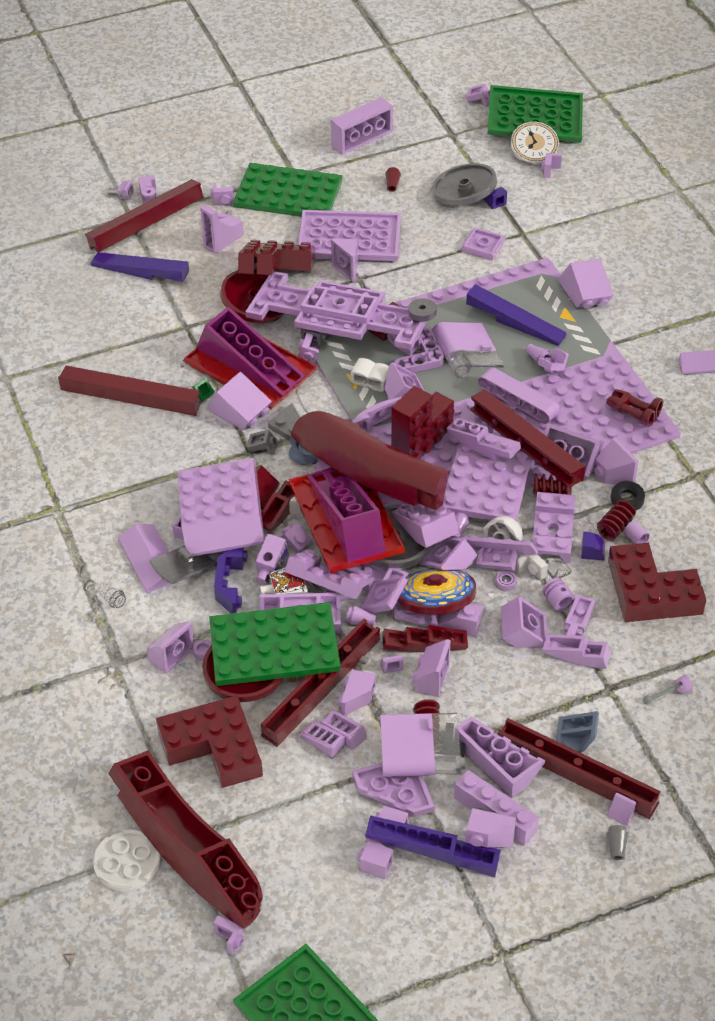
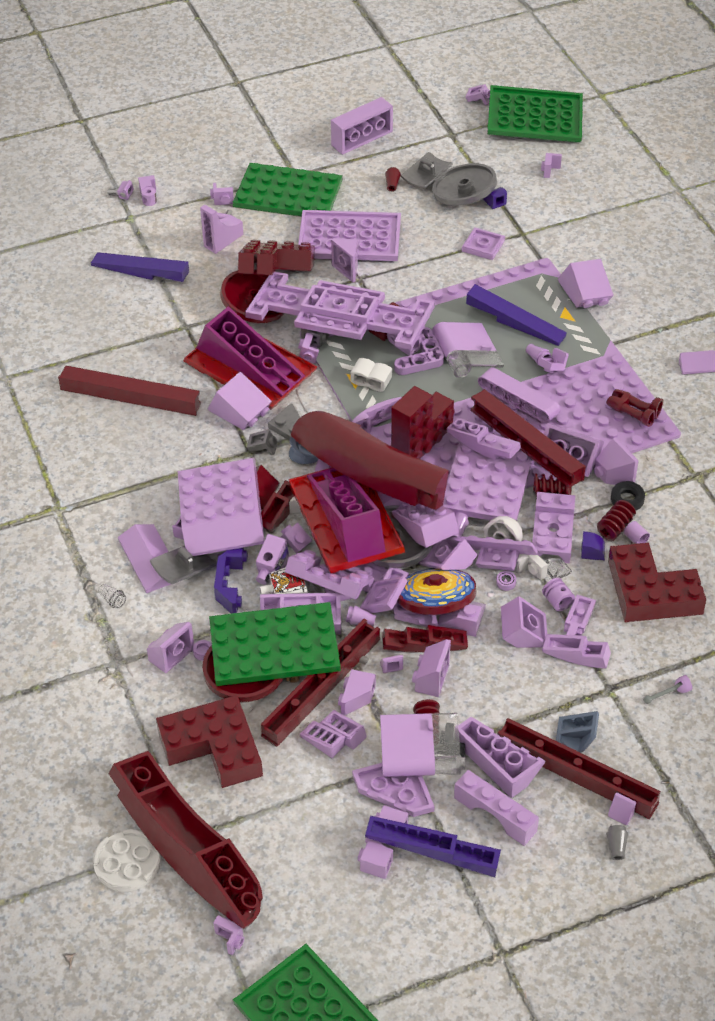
dark red tile [85,179,204,253] -> none
green slope [192,377,215,402] -> none
lavender slope [384,362,425,400] -> none
flat silver piece [408,298,437,322] -> none
lavender slope [465,808,516,848] -> none
tile [511,122,559,165] -> none
none -> flat silver shield [401,152,453,188]

